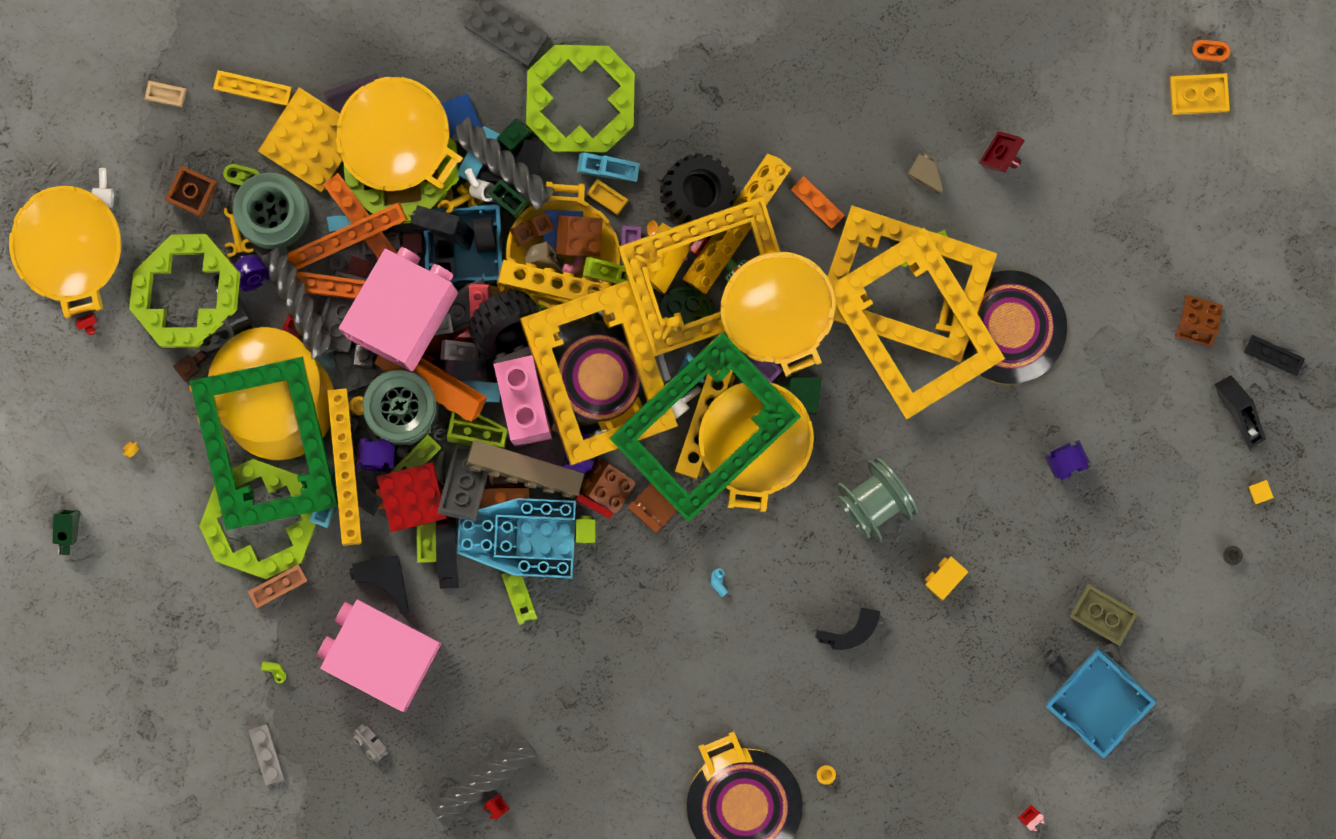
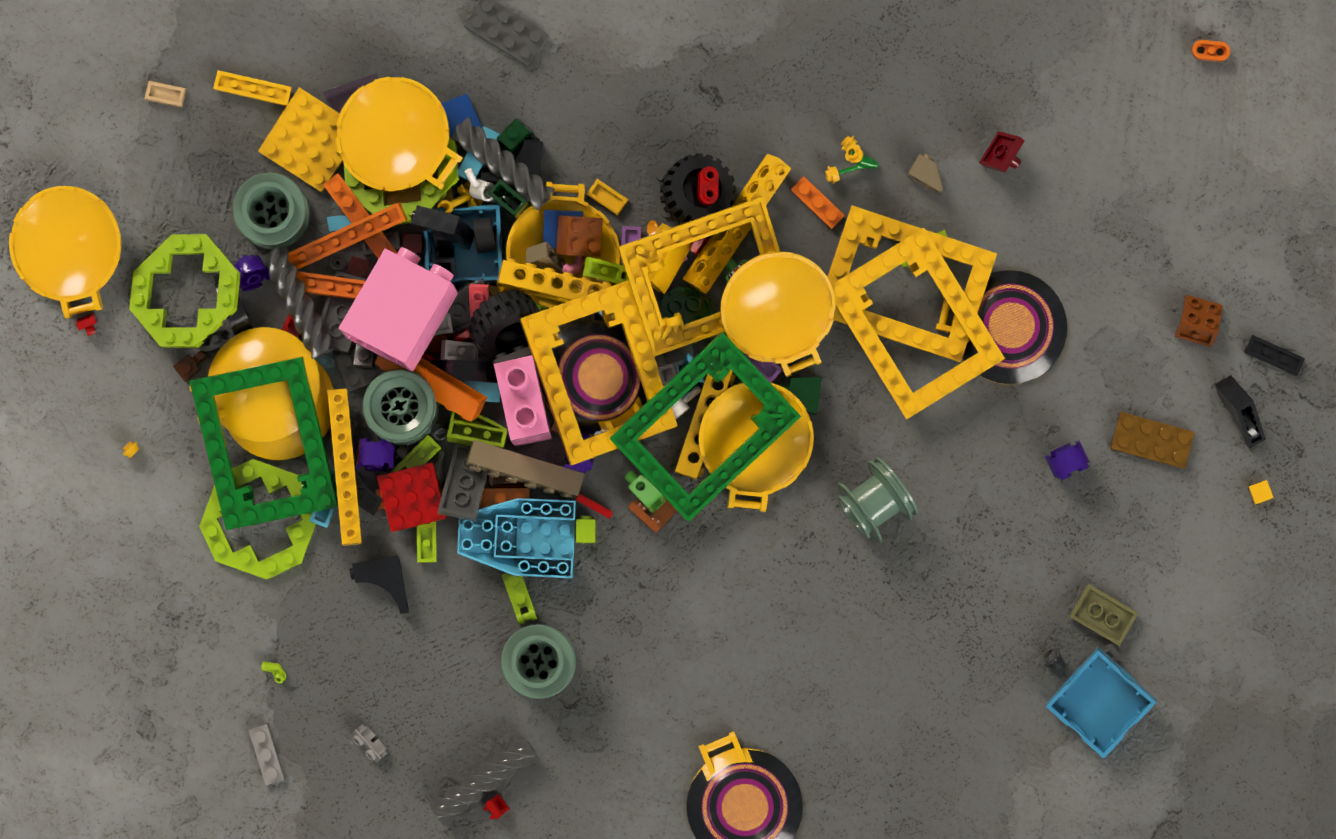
dark green torso [52,509,80,555] -> none
white piece [92,168,114,208] -> none
dark orange brick [165,165,219,219] -> none
lime plate [223,164,260,186] -> none
yellow bar [224,208,254,258] -> none
nougat plate [248,564,308,609] -> none
bright pink brick [316,600,442,712] -> none
yellow plate [349,396,364,415] -> none
black arch [436,518,459,589] -> none
reddish brown slope [509,212,555,247] -> none
lime plate [526,45,635,153] -> none
medium azure slope [577,152,640,182] -> none
dark orange bracket [579,459,635,513] -> none
medium azure arm [710,568,729,598] -> none
black arch [815,607,880,650] -> none
yellow plate [817,765,836,785] -> none
yellow piece [924,556,968,601] -> none
red tile [1018,805,1044,832] -> none
yellow tile [1169,73,1230,115] -> none
clear smoke plate [1223,546,1243,565] -> none
none -> sand green wheel [501,624,576,699]
none -> bright green torso [624,470,666,514]
none -> dark grey panel [658,359,685,386]
none -> red plate [698,166,719,206]
none -> yellow plant [825,136,878,184]
none -> pearl gold plate [1110,412,1195,469]

